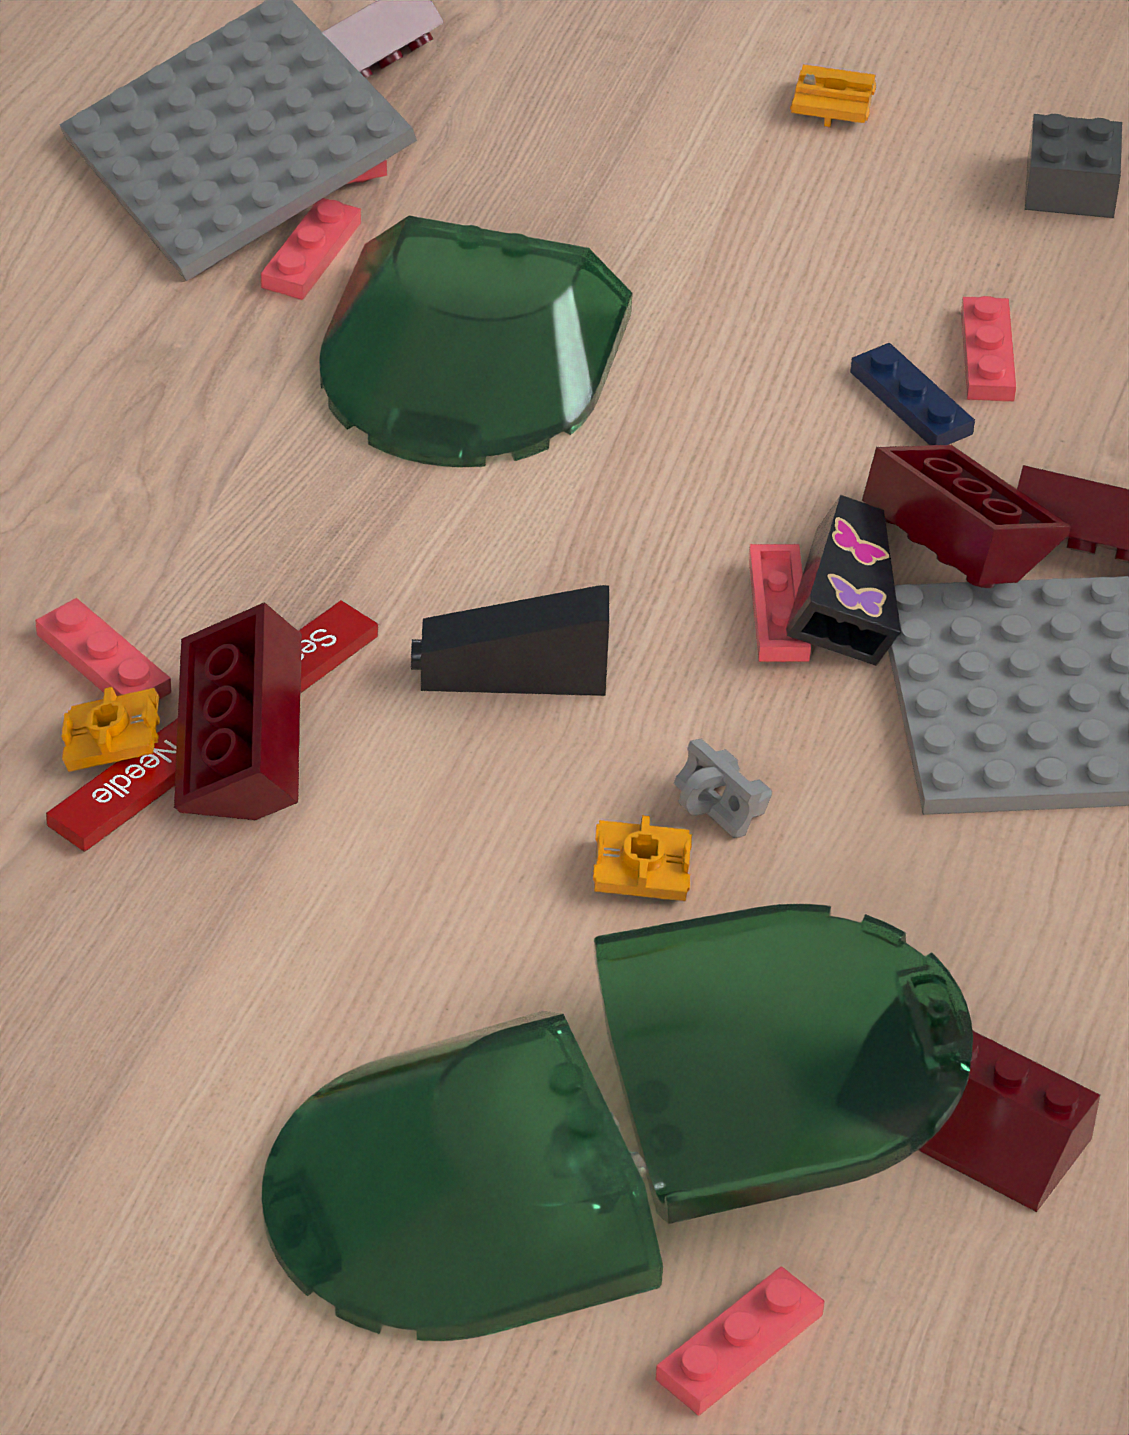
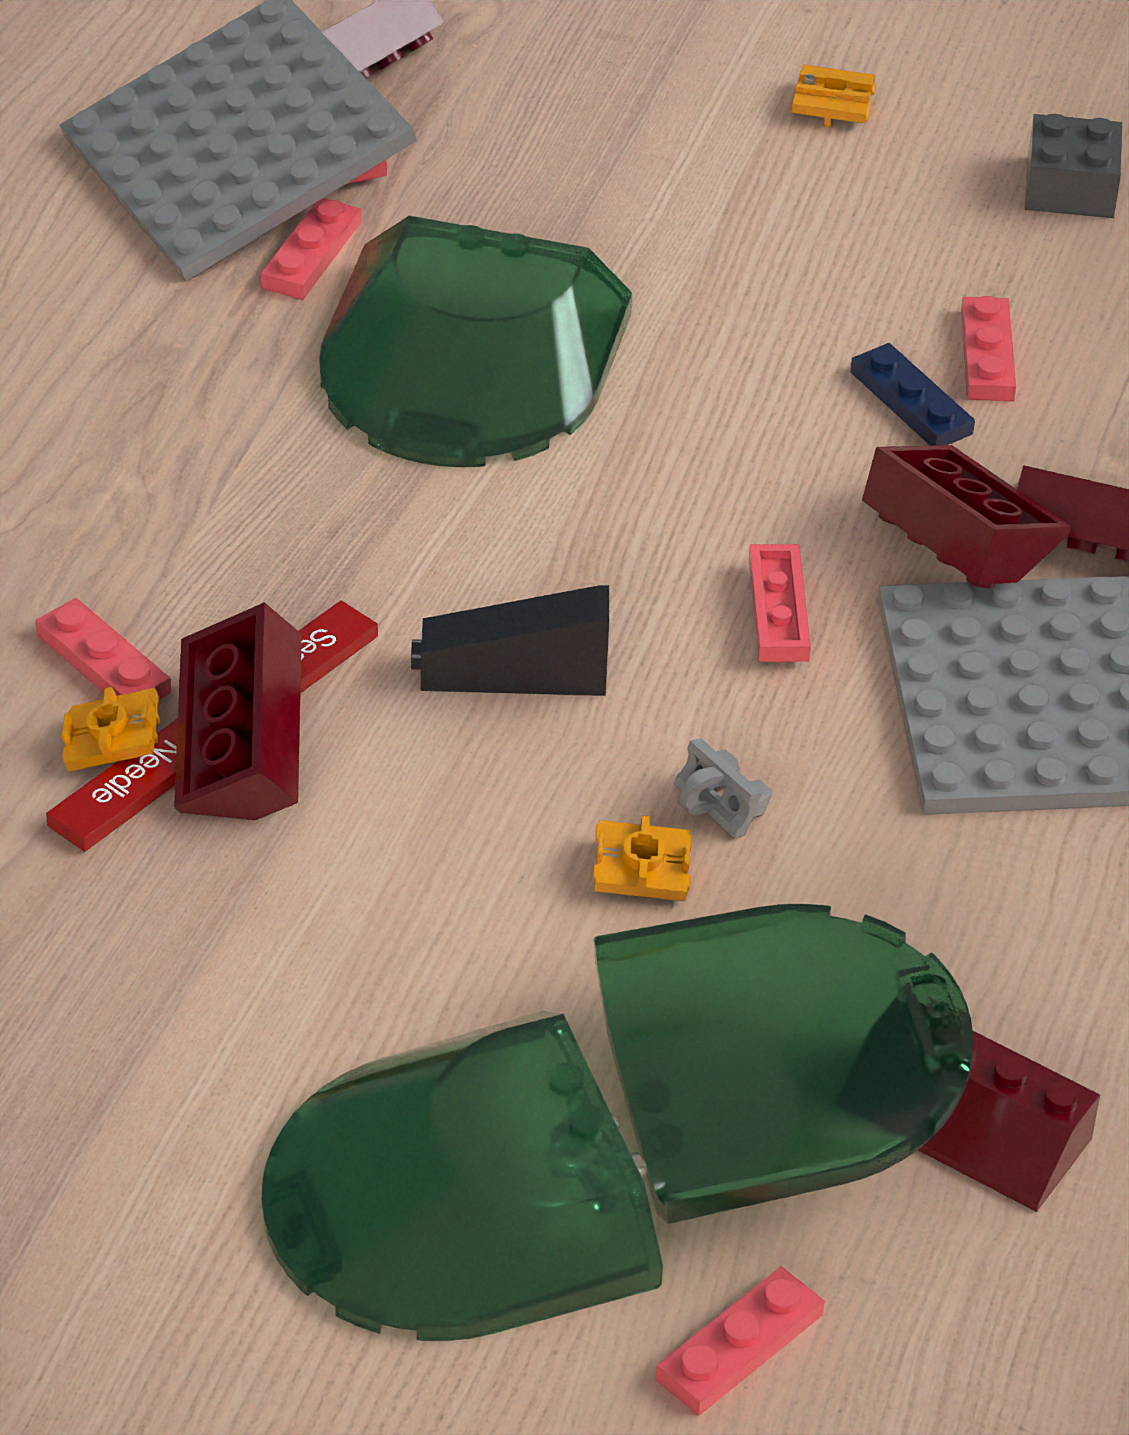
black slope [786,495,901,666] -> none

